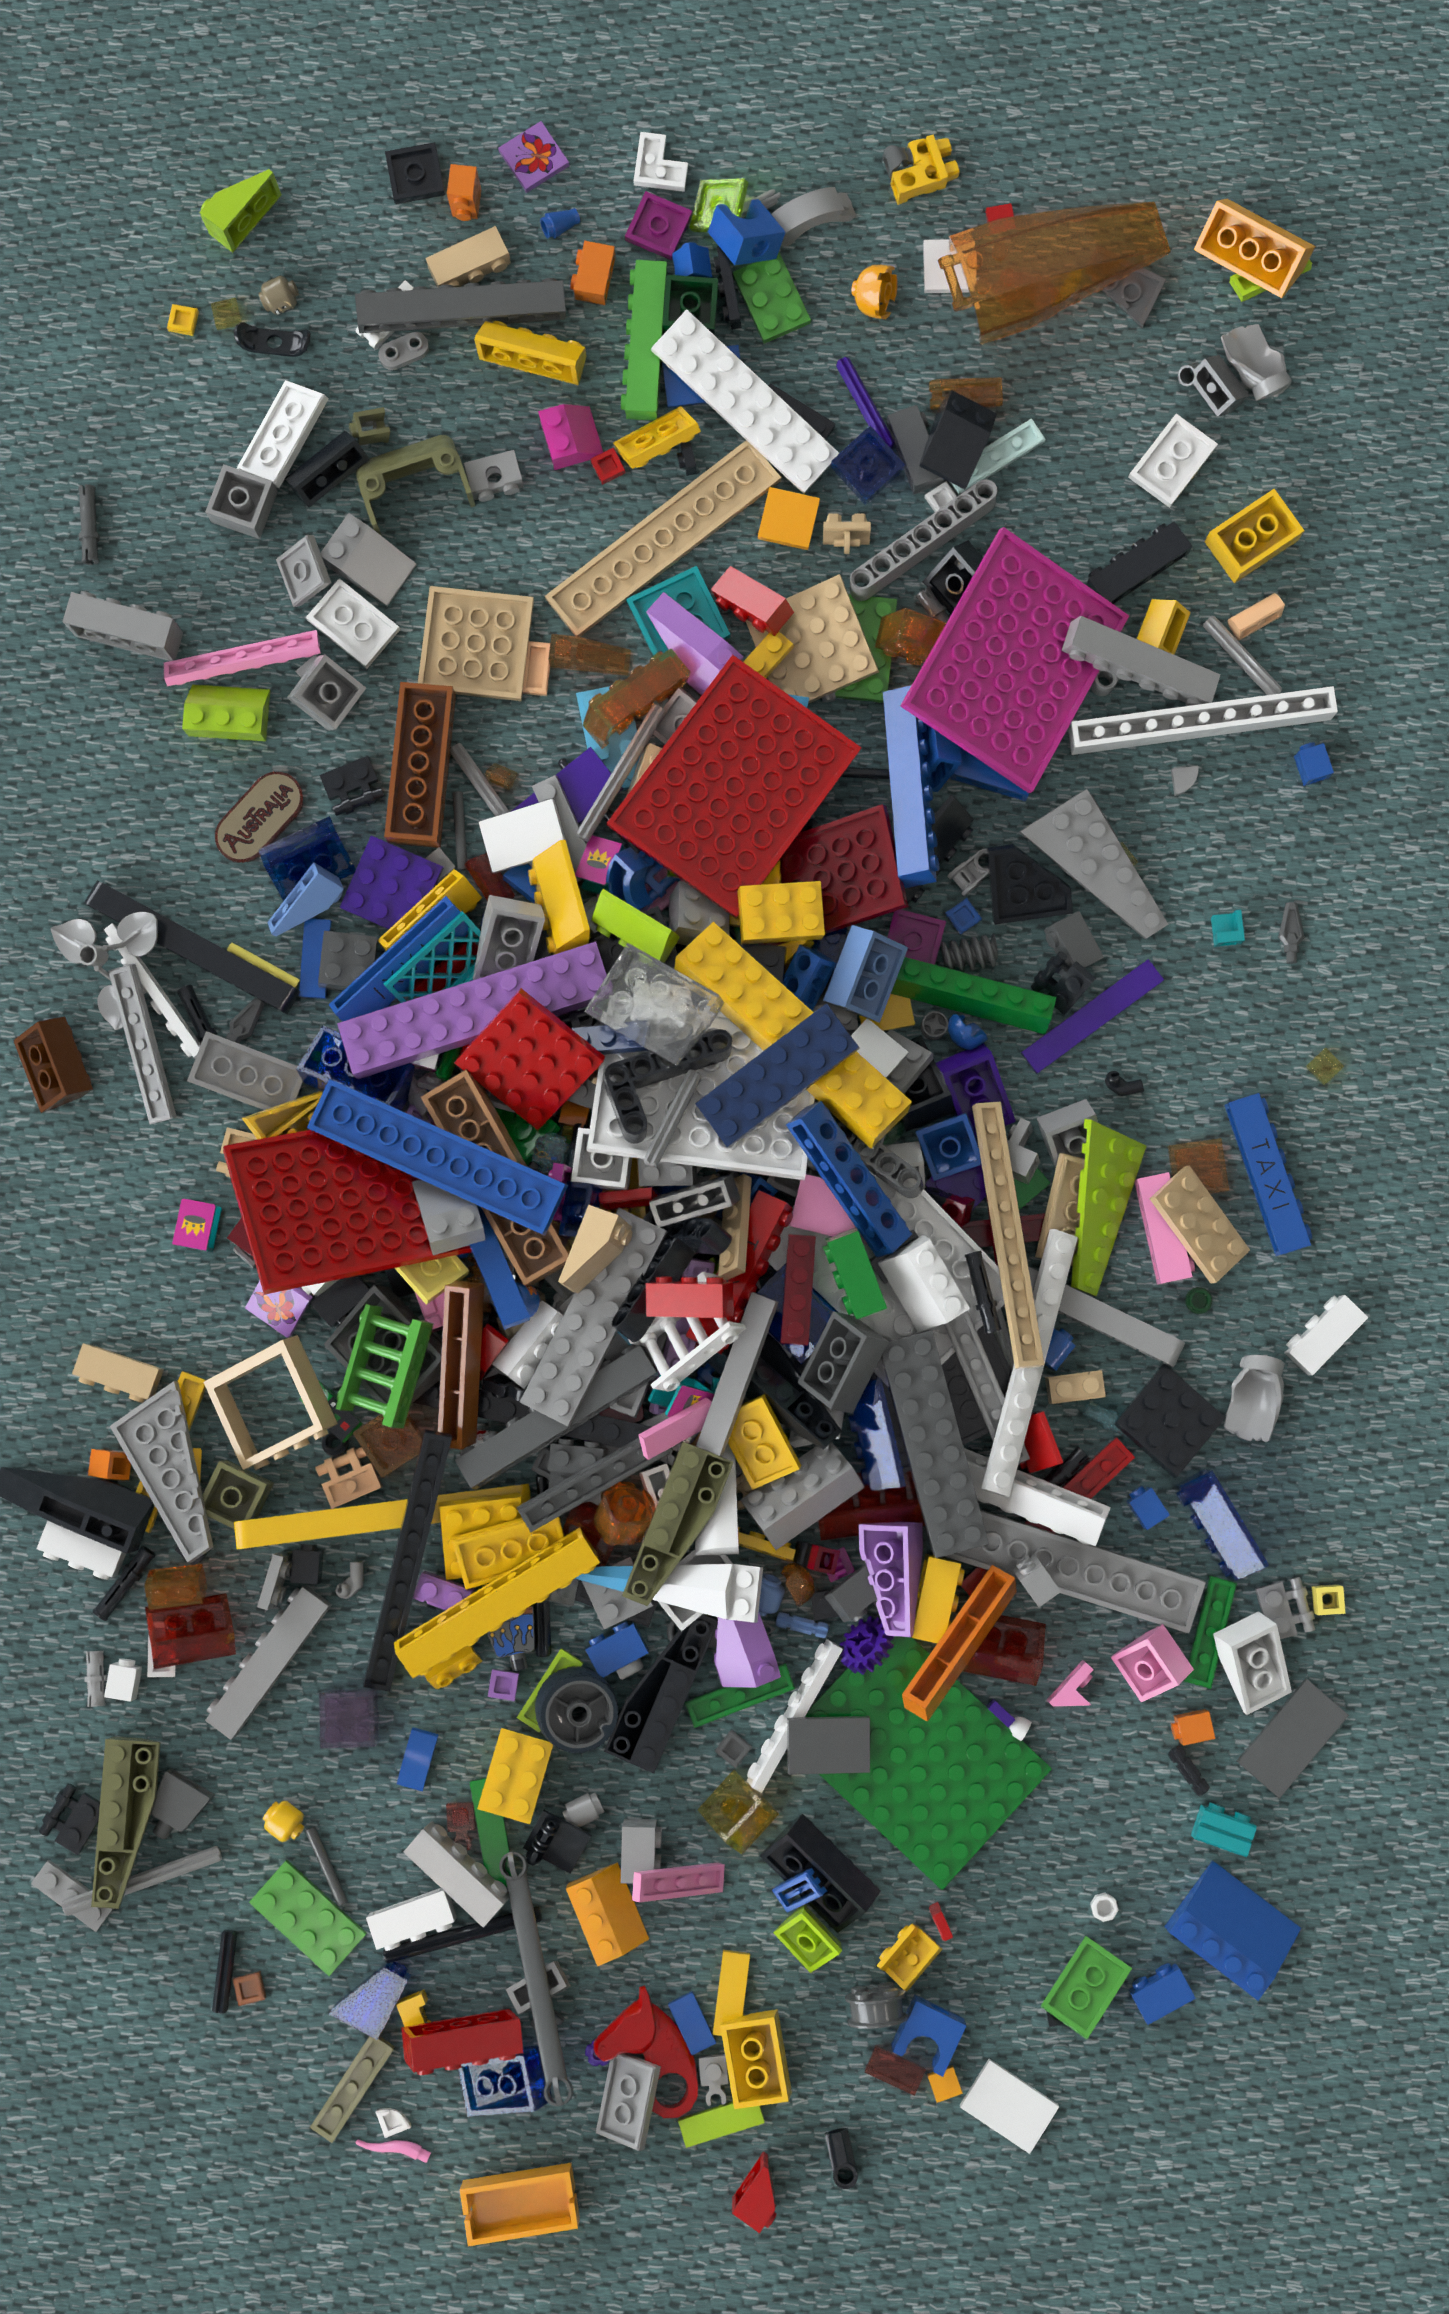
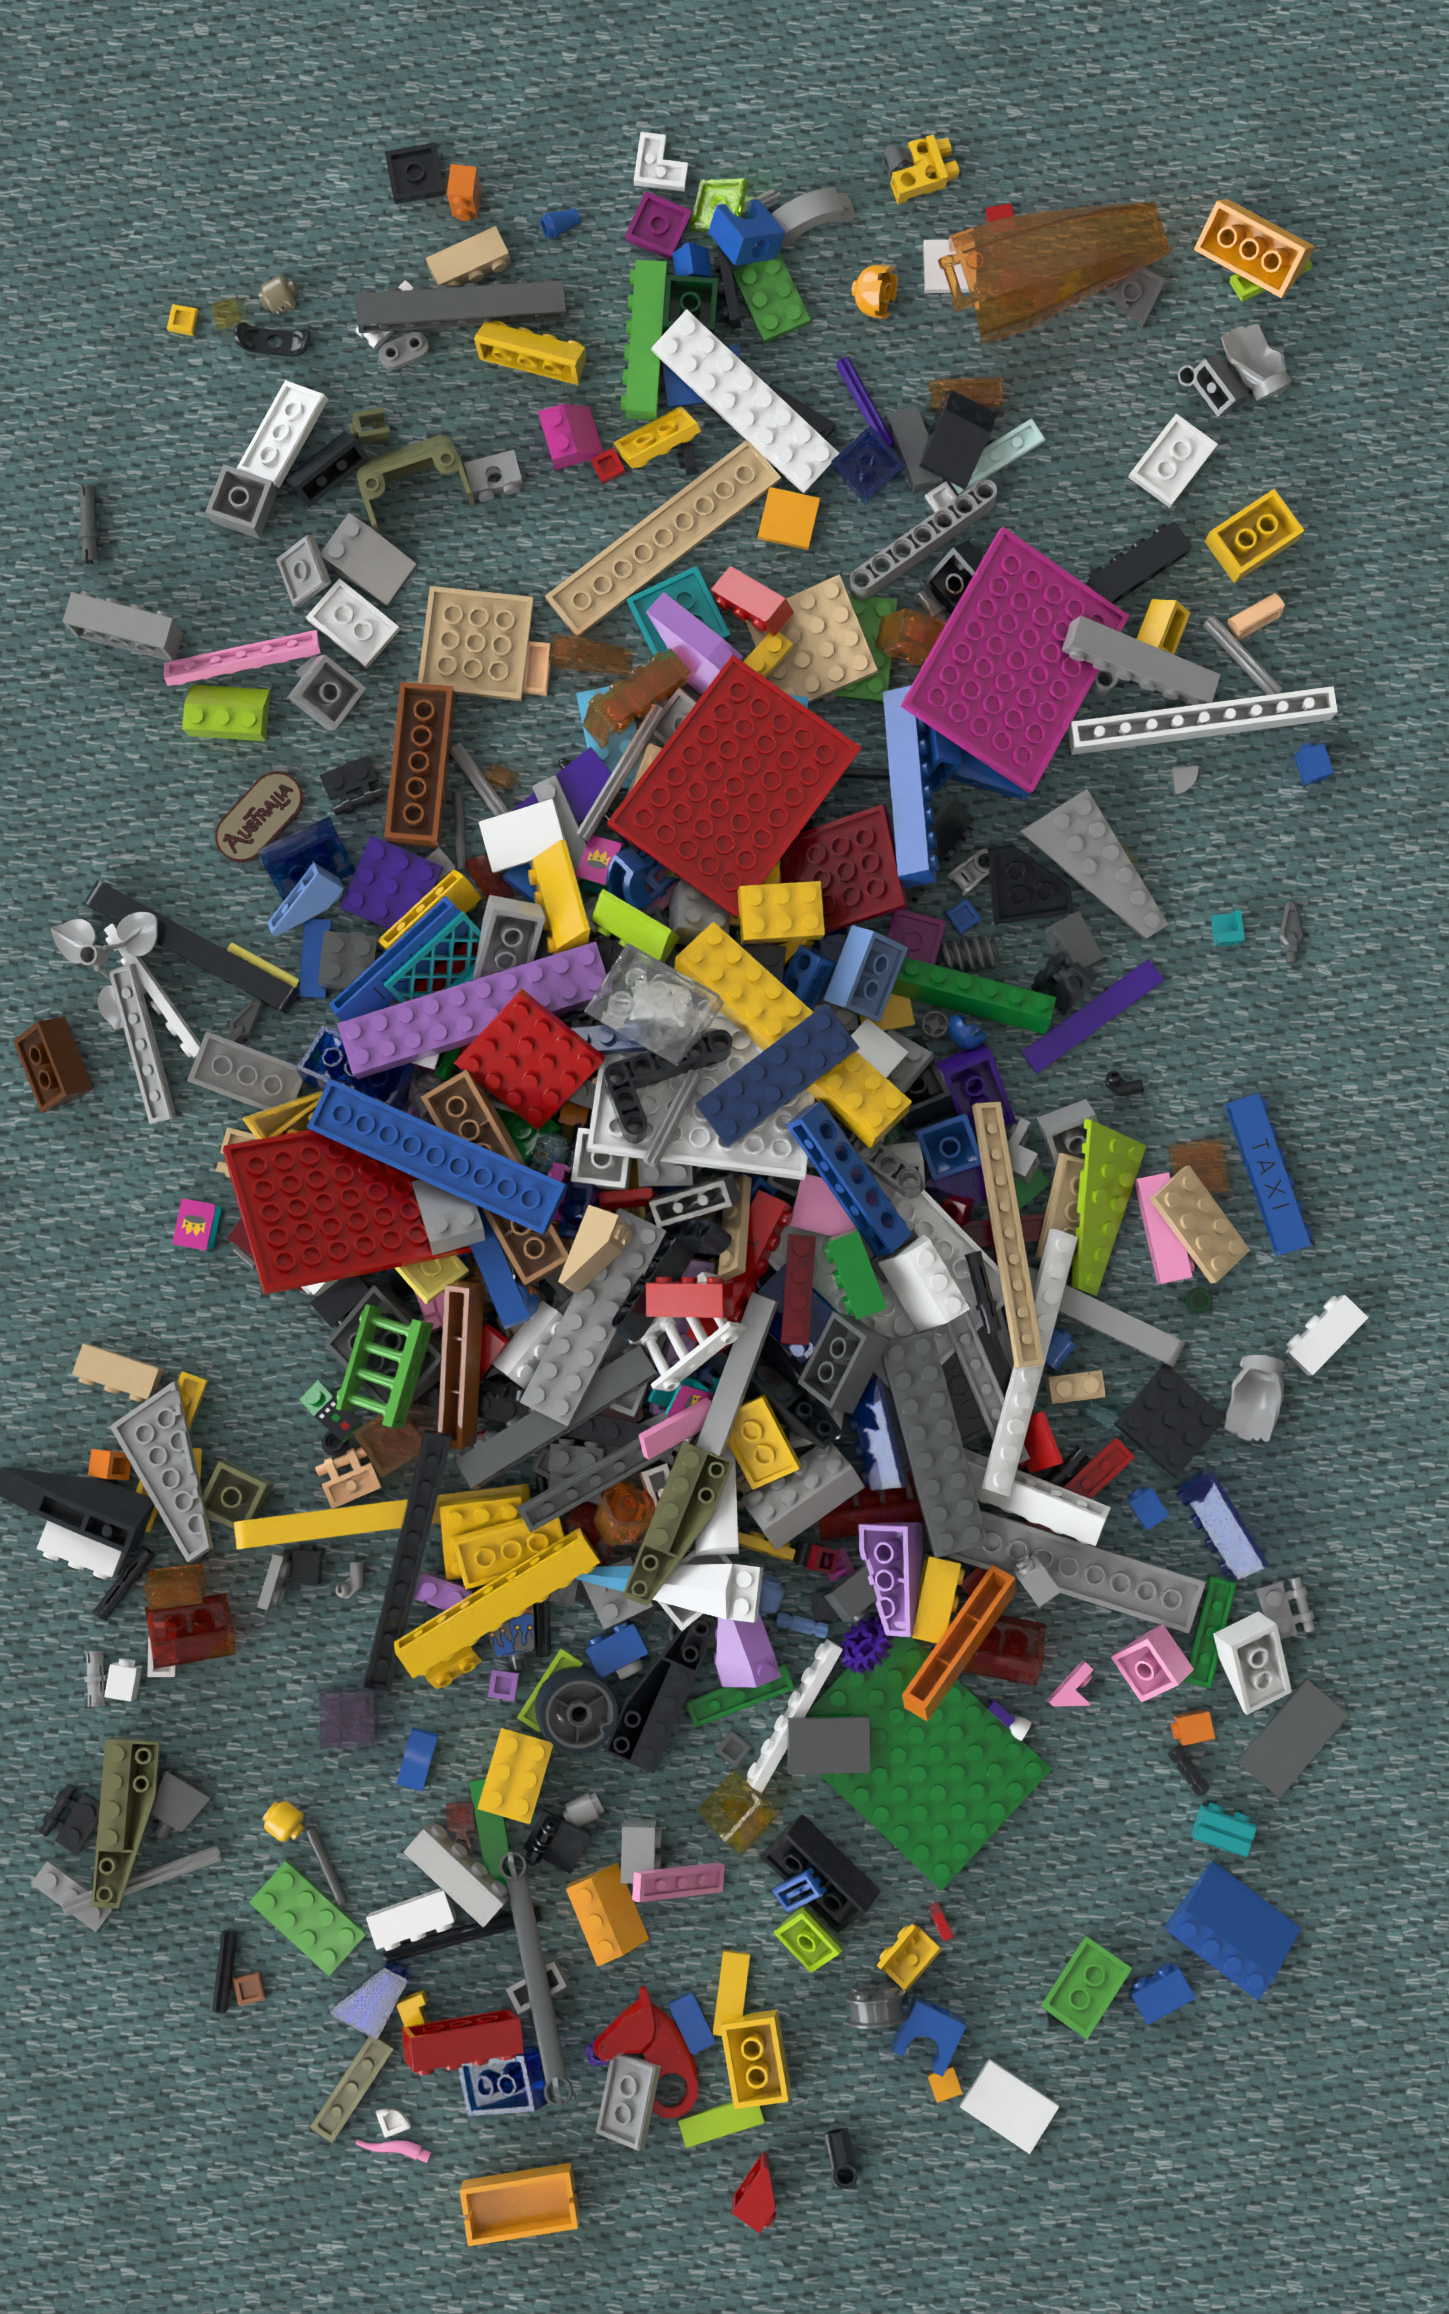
black pin [177,985,217,1043] -> none
lime slope [199,169,282,253] -> none
tan window [203,1335,338,1471] -> none
light grey brick [205,1585,332,1740] -> none
tile [245,1281,313,1338] -> none
medium lavender tile [498,121,569,193] -> none
orange brick [570,240,616,305] -> none
light grey plate [699,2054,728,2106] -> none
clear orange hair [781,1563,815,1607] -> none
tan hips [823,514,871,554] -> none
clear red tile [864,2045,926,2096] -> none
white tile [1090,1892,1118,1922] -> none
clear yellow tile [1305,1048,1344,1085] -> none
light yellow plate [1312,1585,1346,1615] -> none

